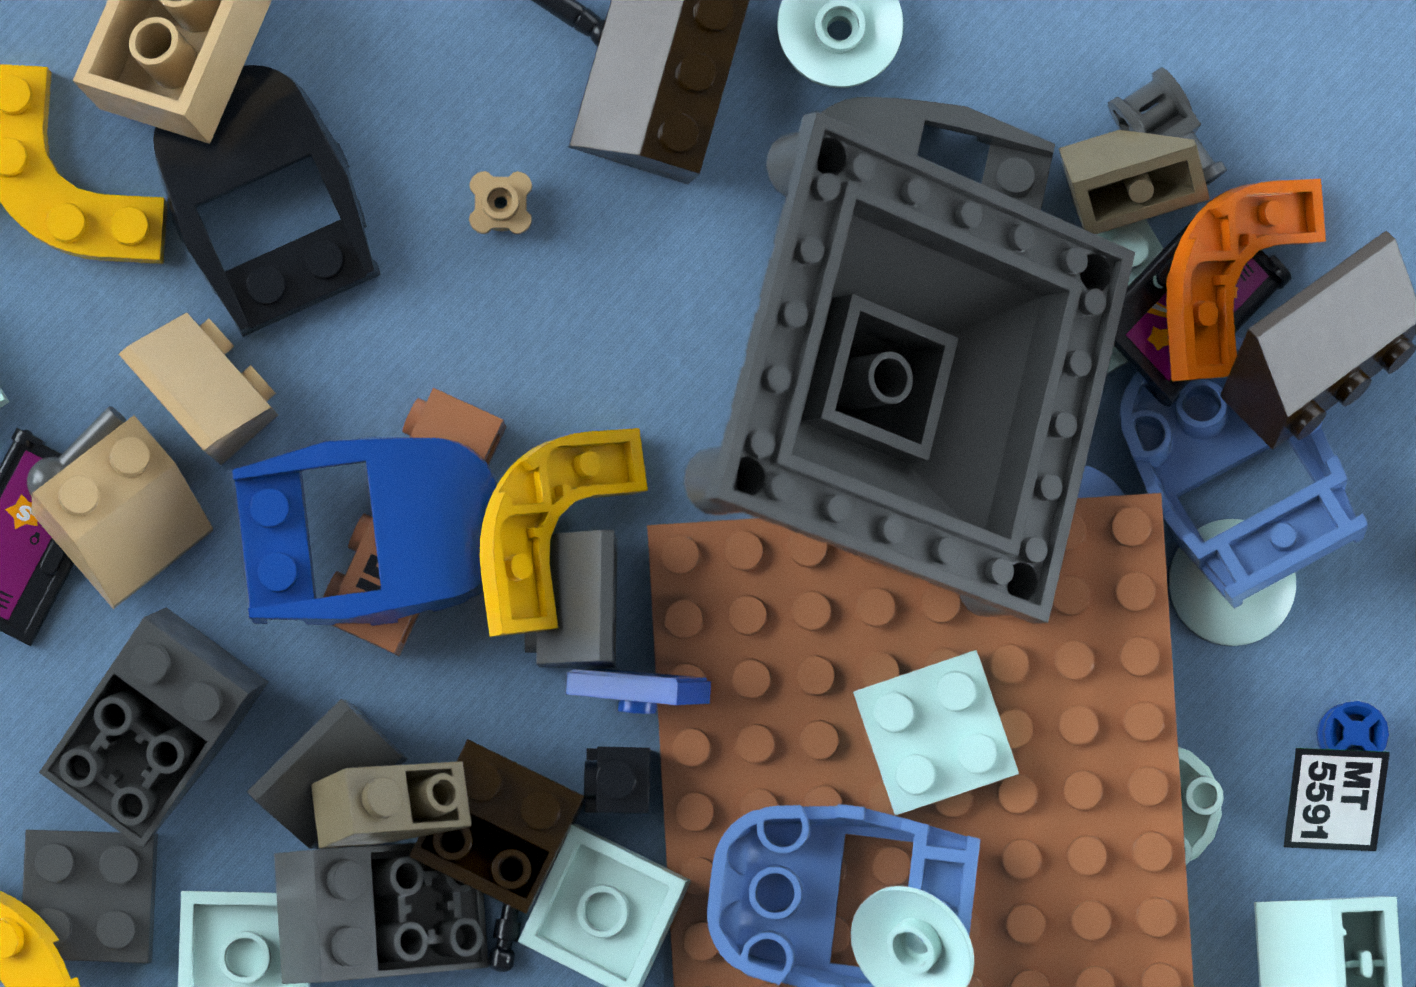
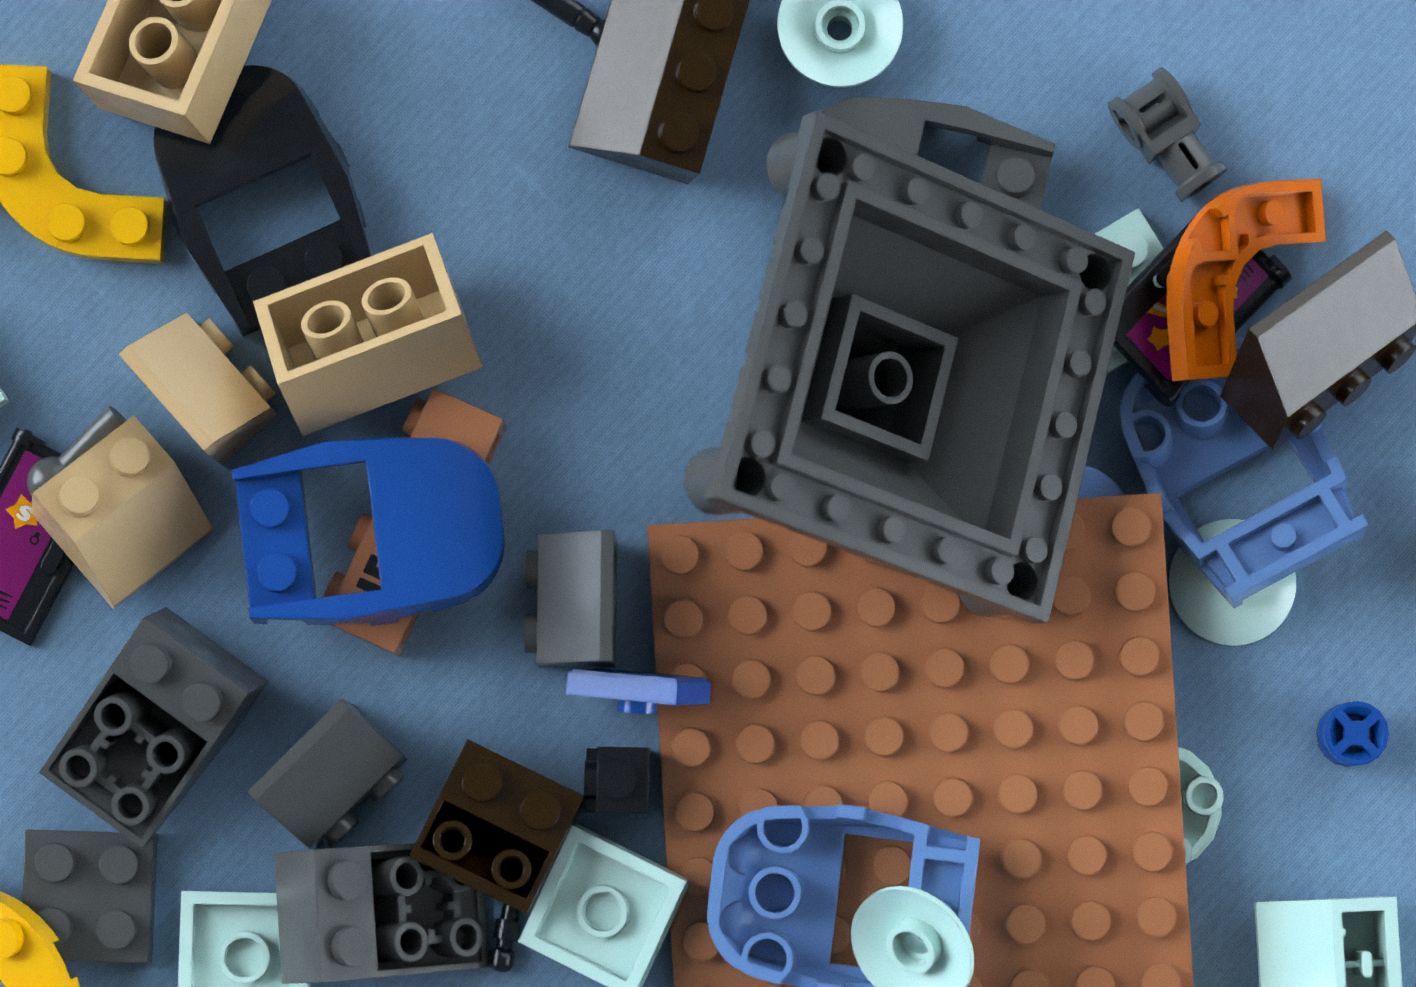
dark tan slope [311,761,472,849] -> none
tan plate [469,171,532,234] -> none
yellow plate [480,428,648,637] -> none
light aqua plate [853,650,1019,815] -> none
dark tan slope [1058,130,1210,234] -> none
sticker [1284,748,1390,851] -> none
none -> tan brick [253,233,483,437]

